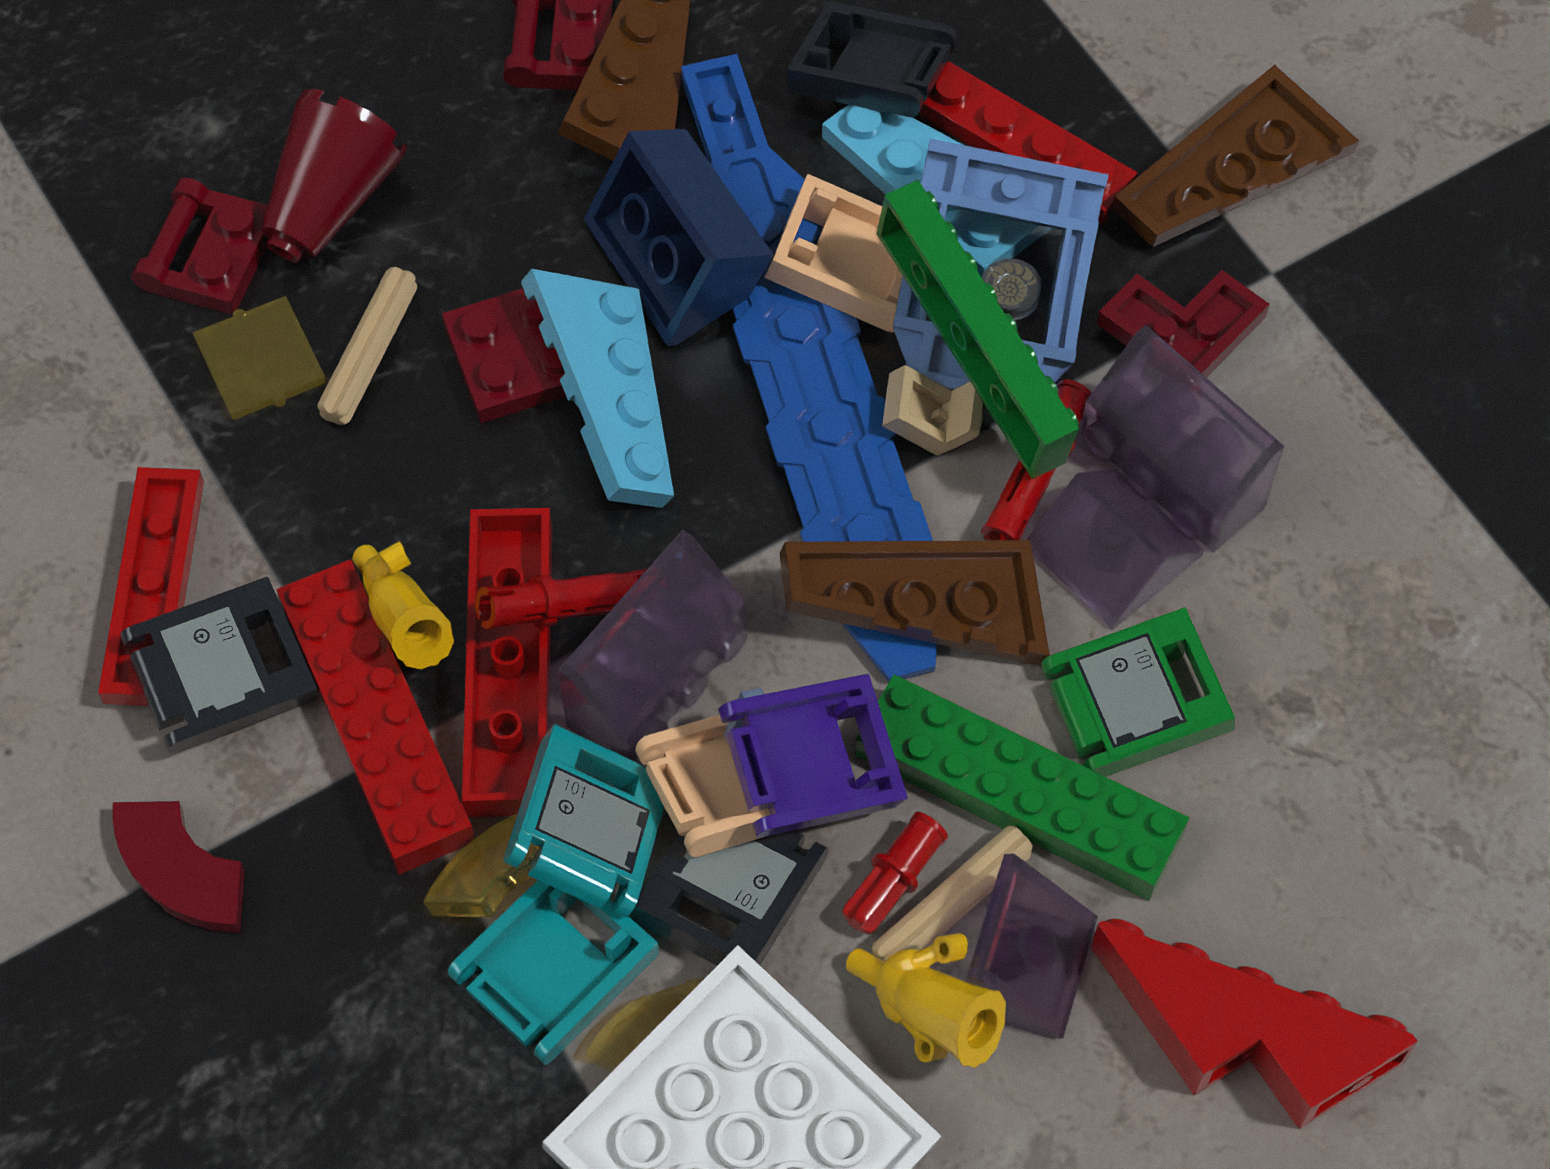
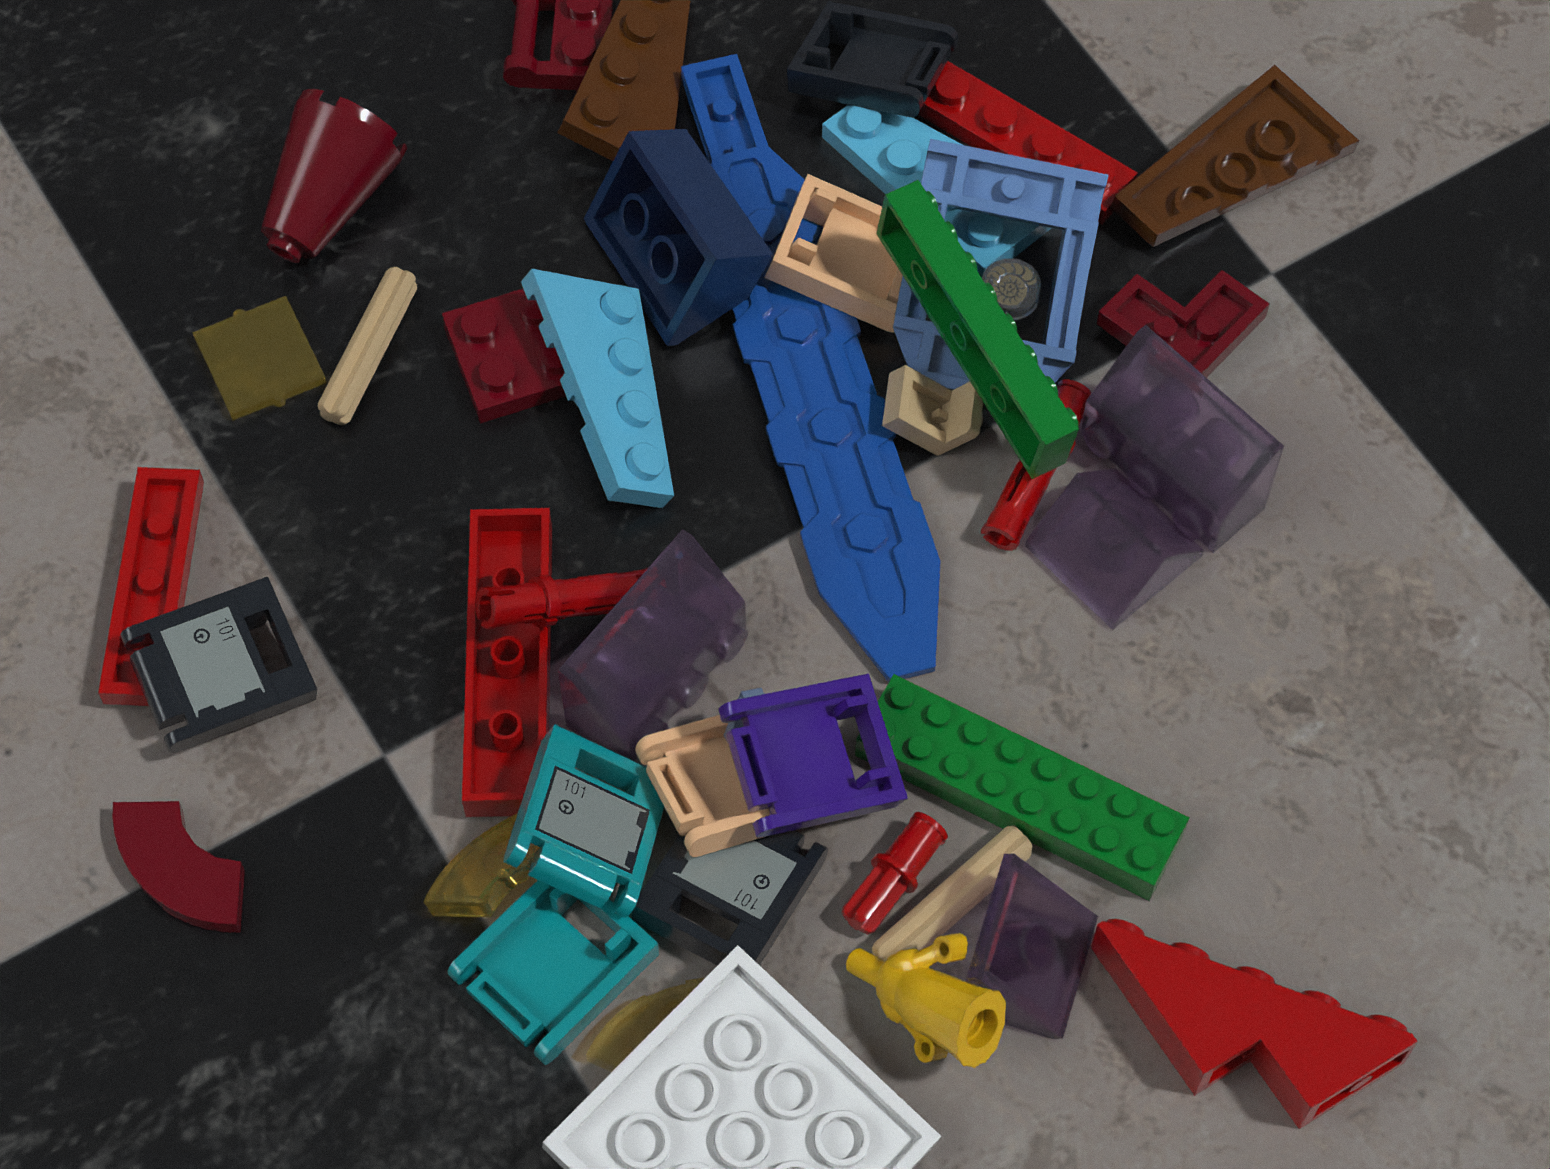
dark red plate [131,178,269,316] -> none
red piece [276,559,476,875] -> none
yellow piece [352,541,454,669] -> none
reddish brown wing [779,540,1050,666] -> none
green container [1041,607,1235,777] -> none

